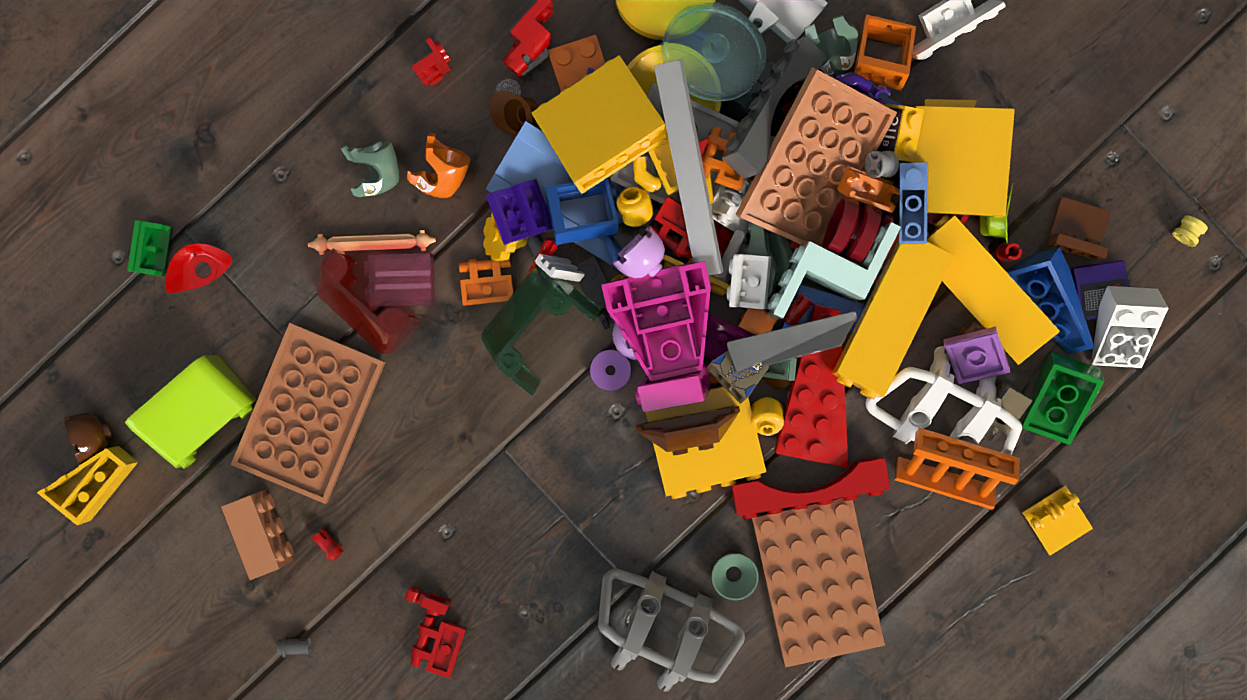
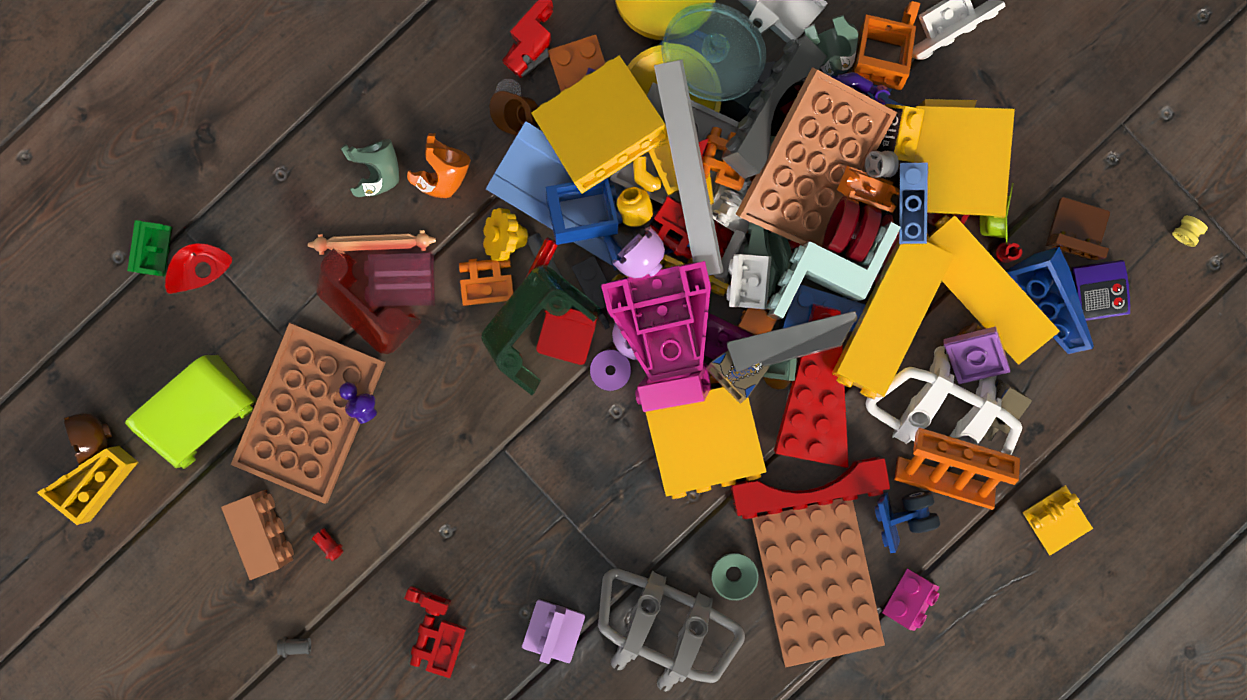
red bracket [411,37,451,86] -> none
dark purple slope [486,179,553,245] -> none
white tile [535,254,585,282] -> none
reddish brown wedge [635,405,740,456] -> none
yellow head [751,397,784,436] -> none
red pin [782,293,813,327] -> none
green slope [1022,351,1104,445] -> none
white slope [1091,286,1168,368] -> none
none -> dark purple animal [339,382,377,424]
none -> lavender bracket [522,599,585,664]
none -> red bracket [536,299,598,365]
none -> plate [875,491,941,553]
none -> dark pink bracket [882,569,939,631]
none -> orange tile [901,1,920,25]

